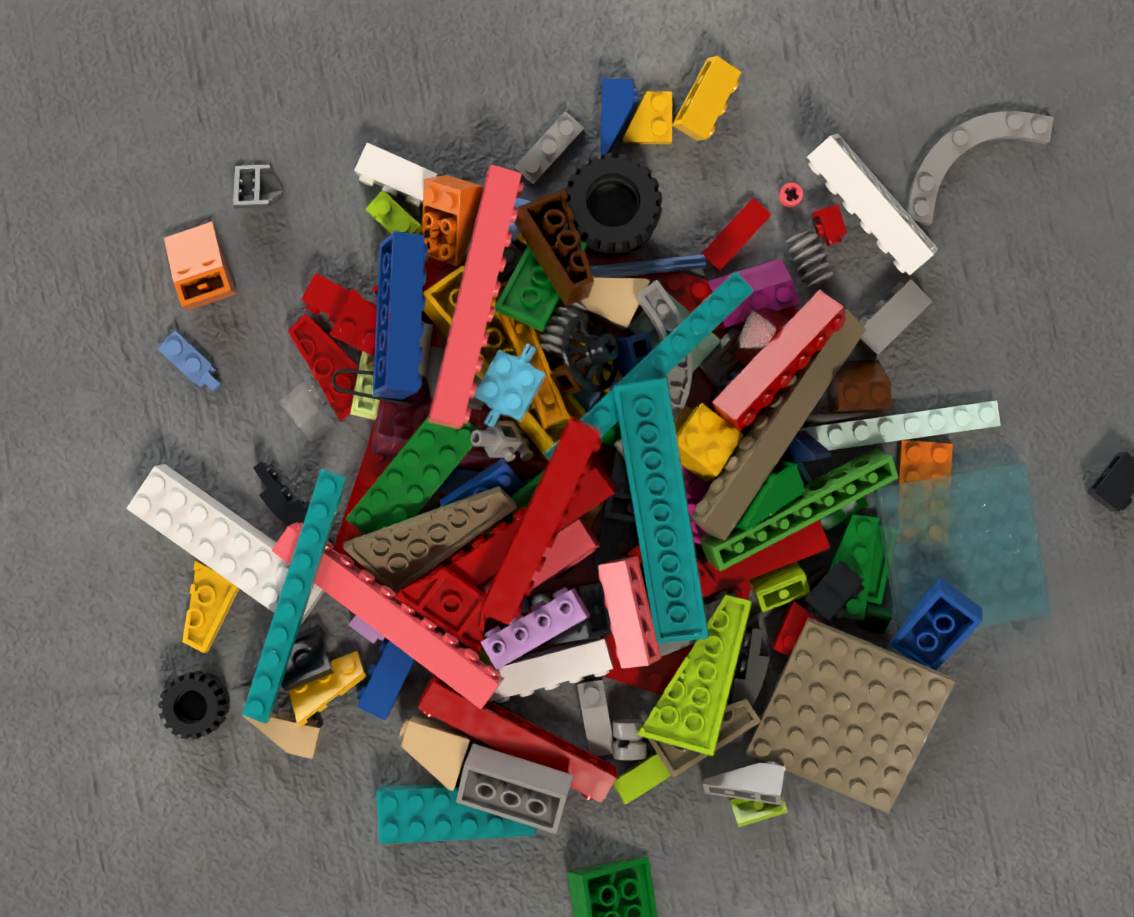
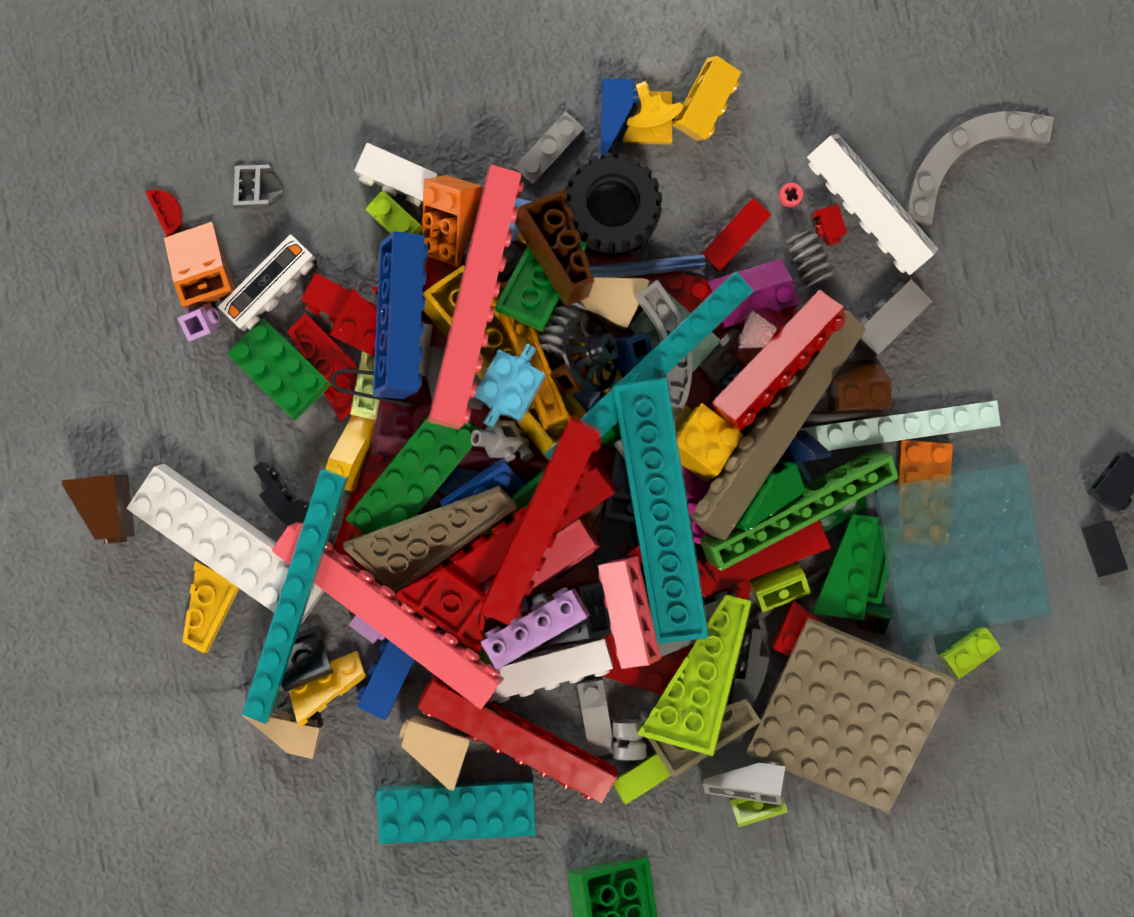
medium blue hinge [158,330,223,392] -> none
black tyre [158,671,230,740] -> none
light grey slope [456,744,574,834] -> none
black brick [805,559,865,620] -> none
blue slope [890,577,982,670] -> none
none -> reddish brown slope [62,474,135,544]
none -> red tile [144,189,183,237]
none -> lavender brick [177,302,221,342]
none -> white brick [218,234,316,331]
none -> green plate [227,318,331,421]
none -> yellow slope [325,415,379,492]
none -> yellow piece [627,81,684,128]
none -> lime brick [938,626,1001,679]
none -> black slope [1081,520,1128,577]

